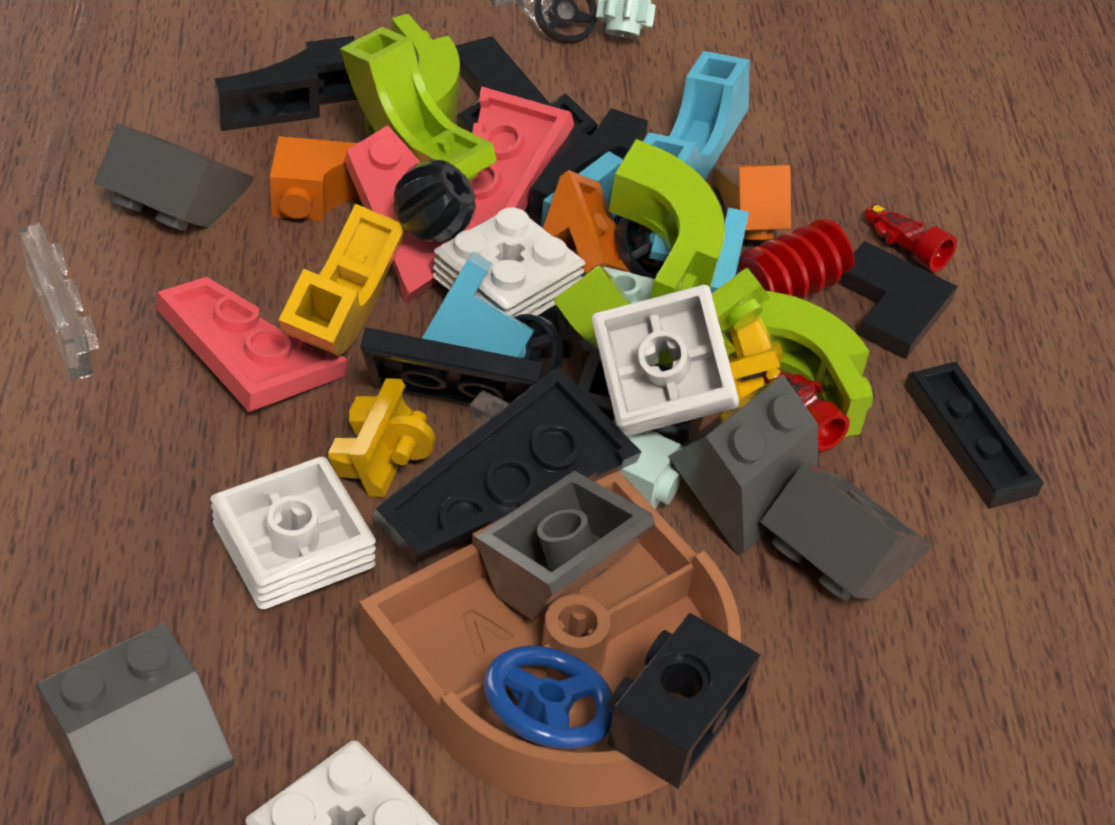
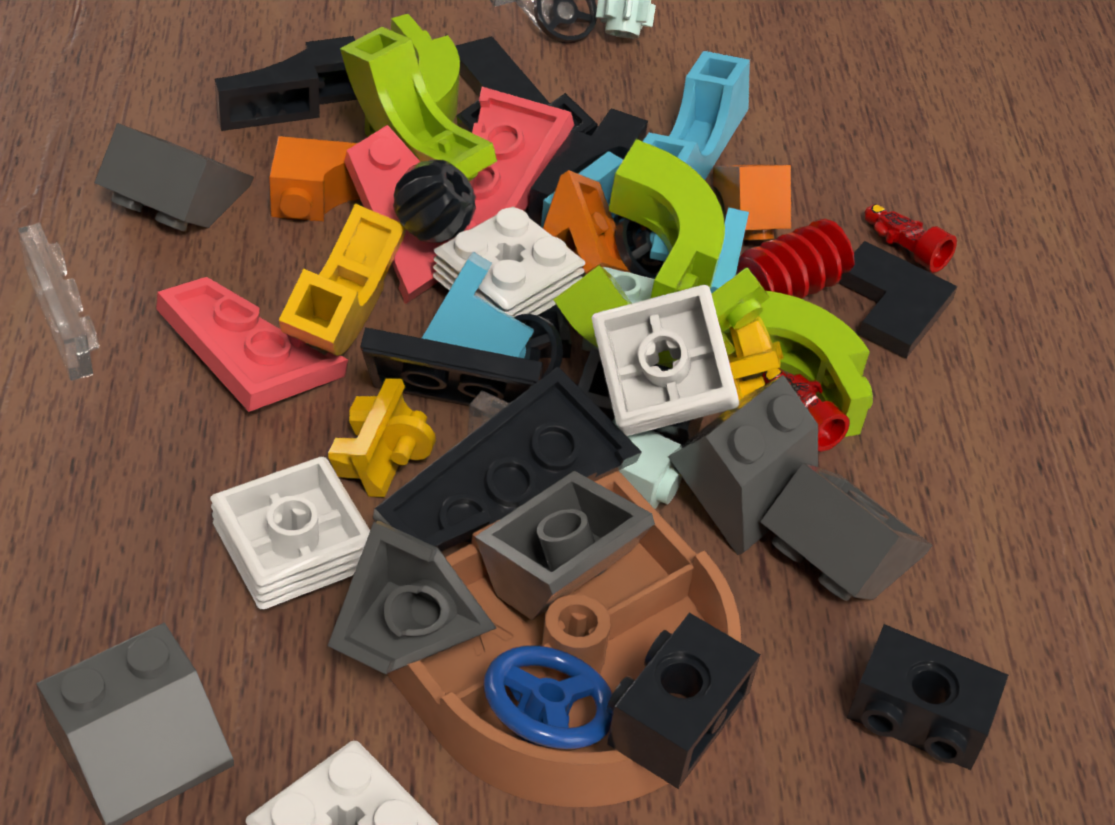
black tile [904,361,1044,509] -> none
none -> dark grey slope [328,521,496,674]
none -> black brick [847,624,1009,770]

